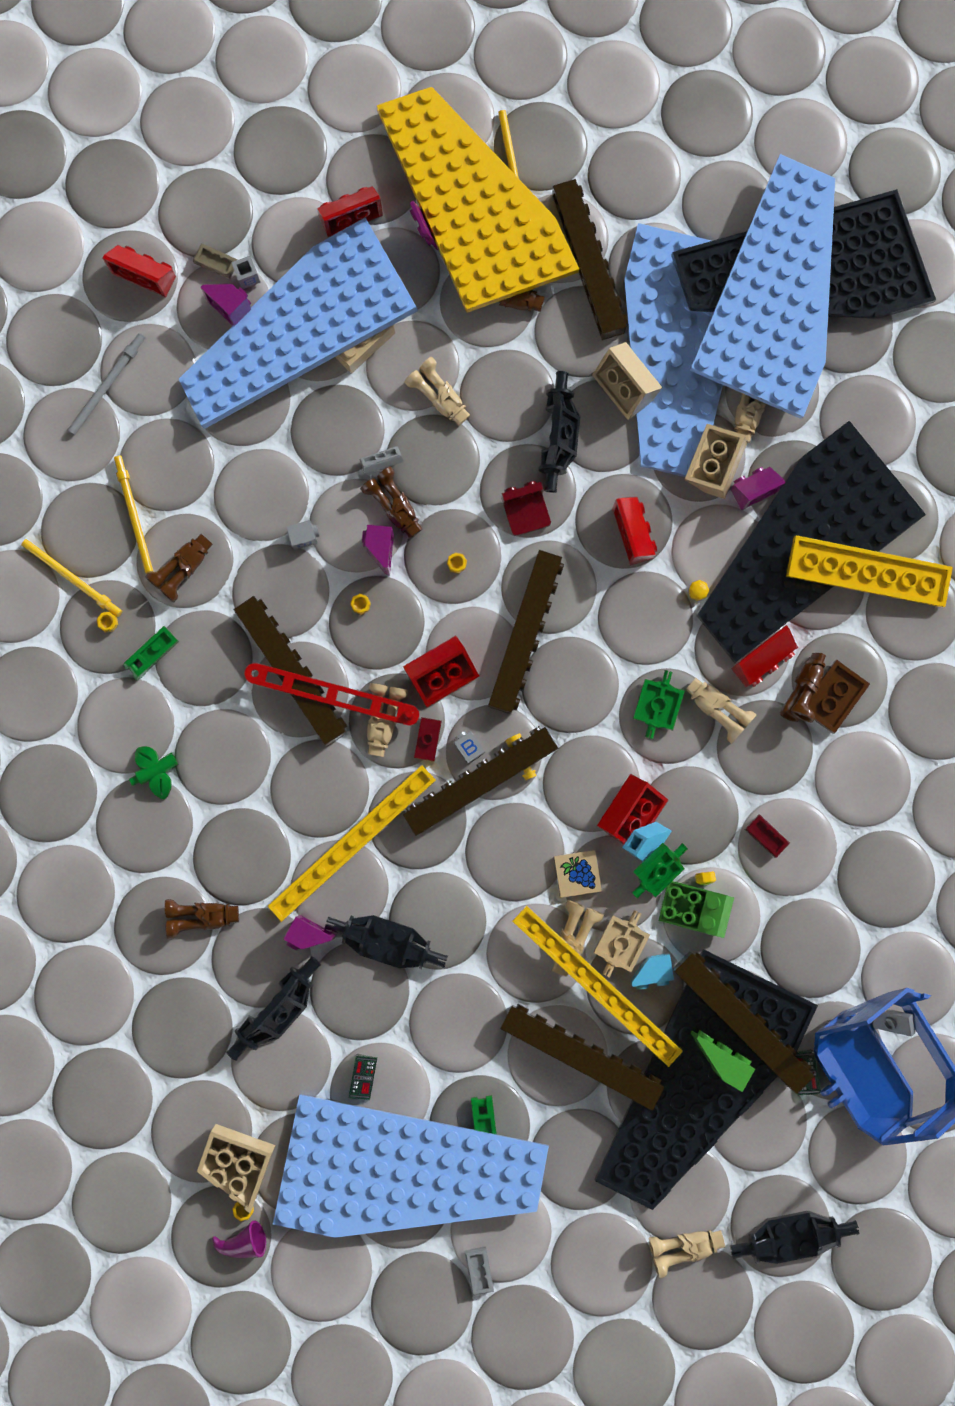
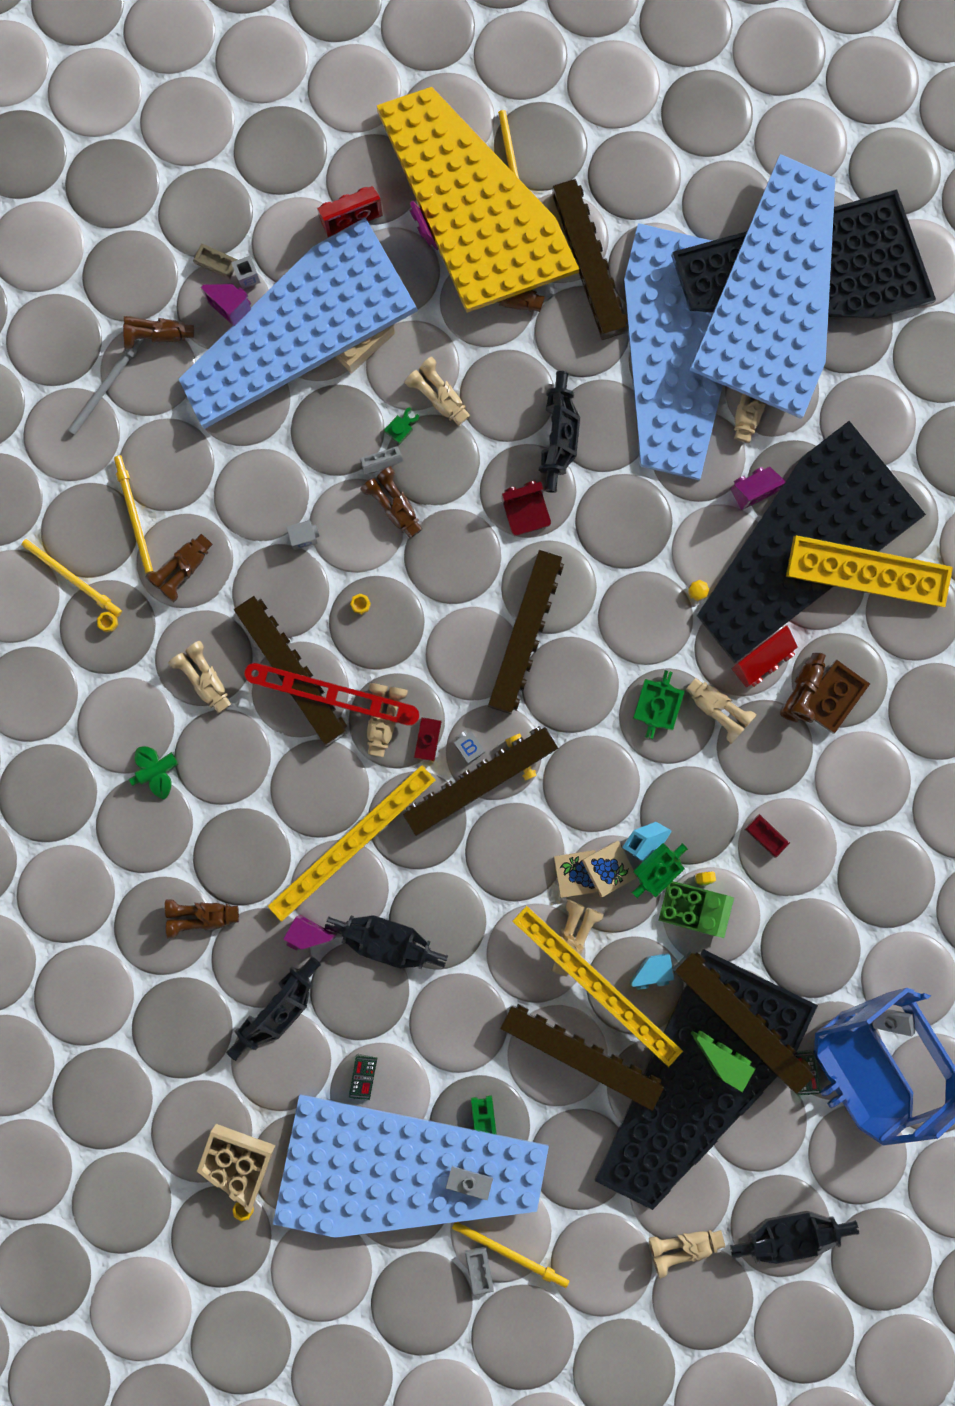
red slope [102,245,176,297] -> none
green plate [123,626,179,681] -> none
magenta hat [212,1220,266,1258] -> none
magenta slope [362,525,394,575] -> none
red slope [403,636,480,707] -> none
yellow tile [447,552,467,574] -> none
tan slope [592,342,662,420] -> none
tan plate [593,910,650,978] -> none
red slope [597,774,668,844] -> none
red slope [612,497,657,566] -> none
tan slope [685,424,747,499] -> none
none -> reddish brown piece [123,316,194,349]
none -> tan piece [168,641,232,714]
none -> green plate [384,407,420,445]
none -> light grey plate [446,1166,493,1200]
none -> yellow bar [451,1222,569,1289]
none -> tan tile [582,840,637,897]

